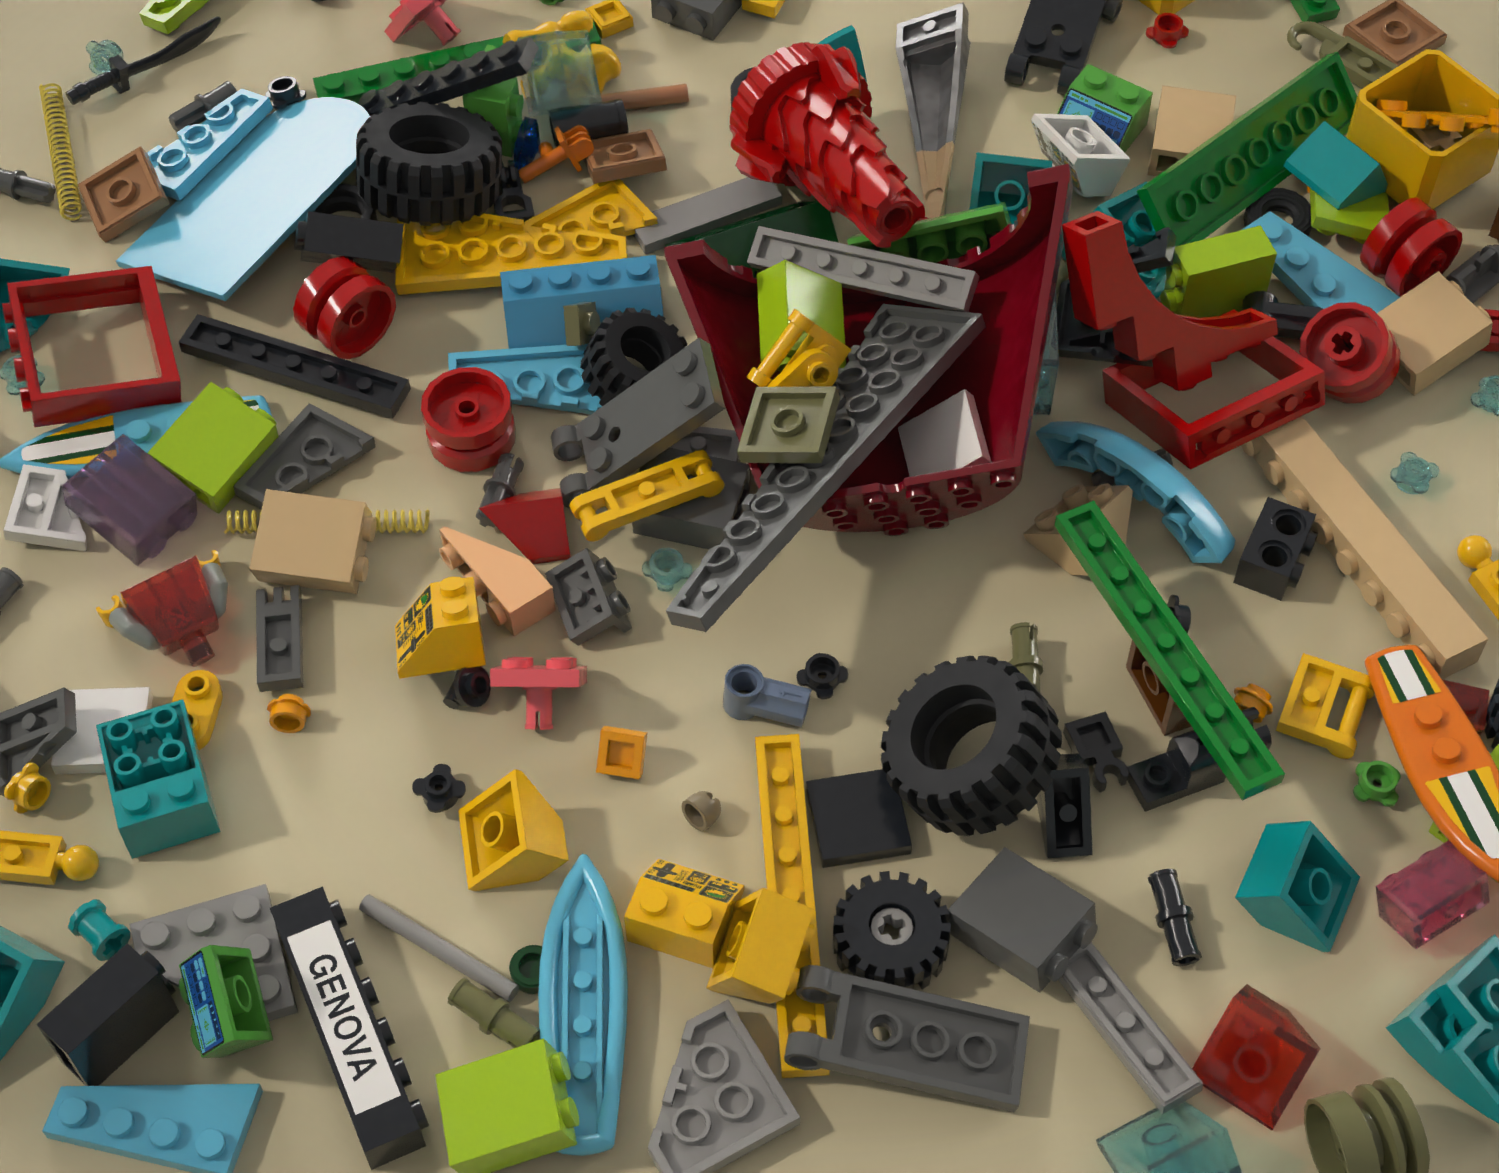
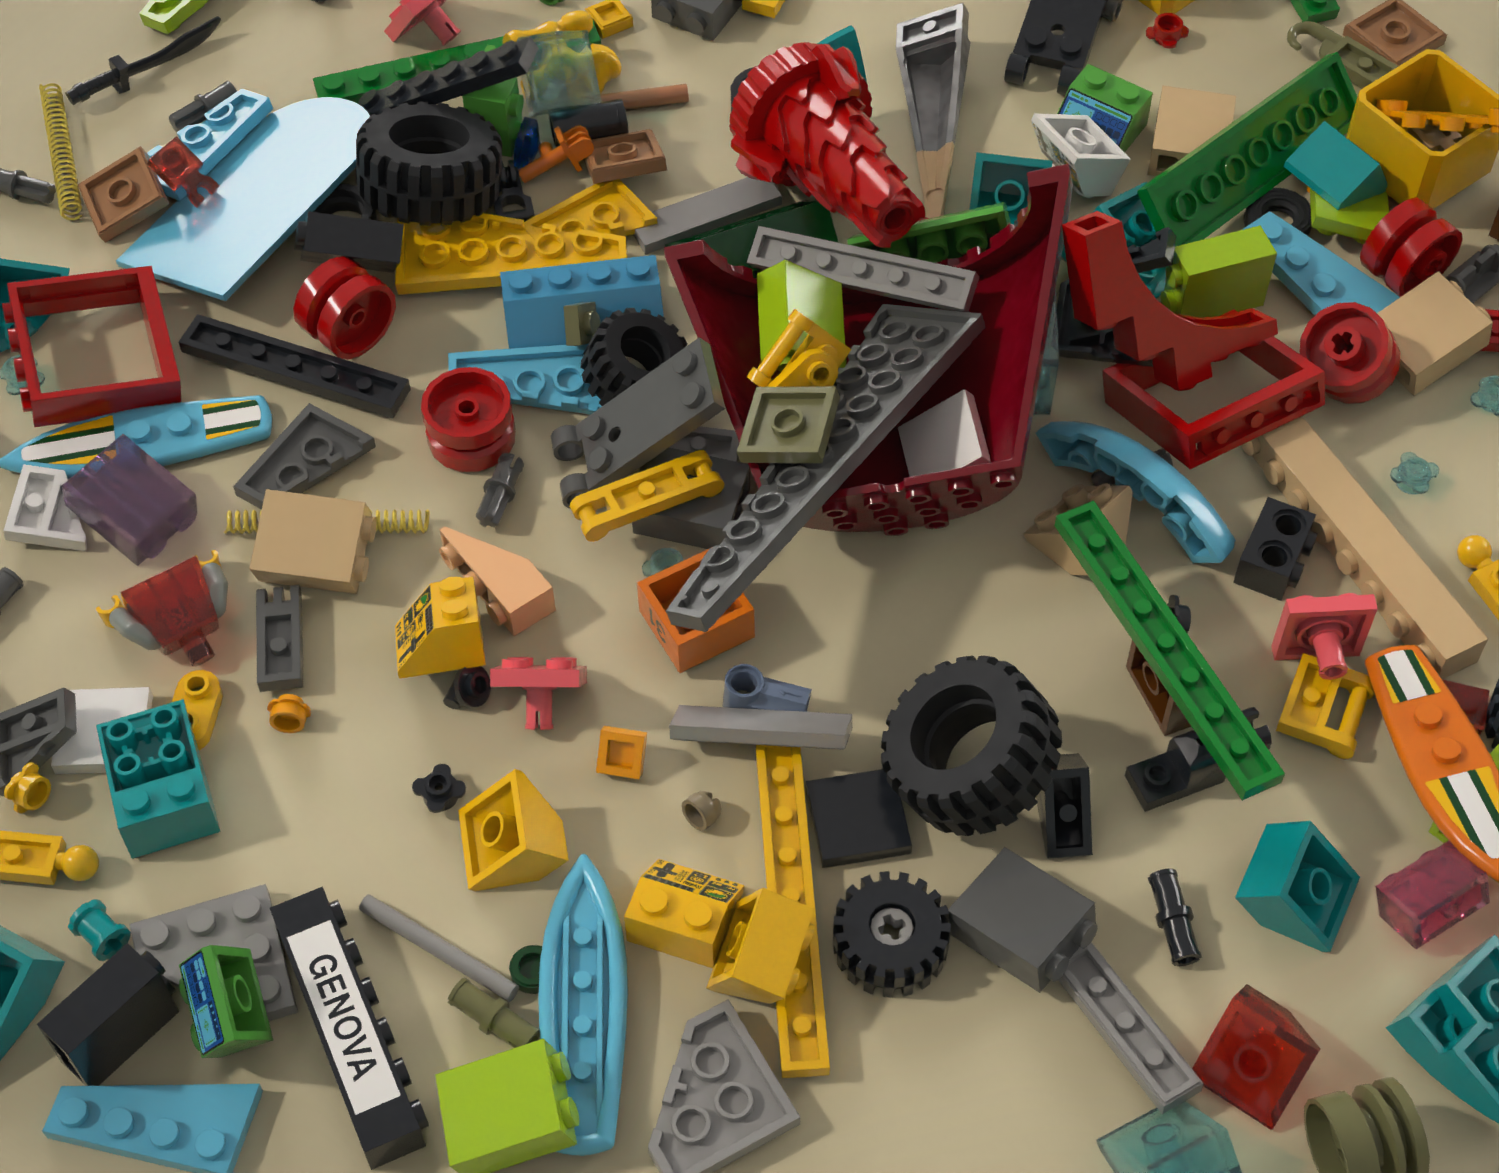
clear light blue plate [86,40,123,75] -> none
lime brick [147,381,279,514] -> none
black plate [265,76,306,109] -> none
red slope [479,488,571,564] -> none
dark grey bracket [545,548,632,646] -> none
dark grey hinge [784,965,1030,1112] -> none
black plate [796,653,848,699] -> none
olive pin [1009,622,1043,692] -> none
black plate [1063,711,1129,792] -> none
light orange plate [1233,683,1273,723] -> none
black piece [1243,291,1323,339] -> none
bright green plate [1353,761,1401,807] -> none
none -> clear red plate [147,136,220,208]
none -> orange brick [637,547,755,673]
none -> light grey tile [669,705,853,750]
none -> coral plate [1271,593,1378,680]

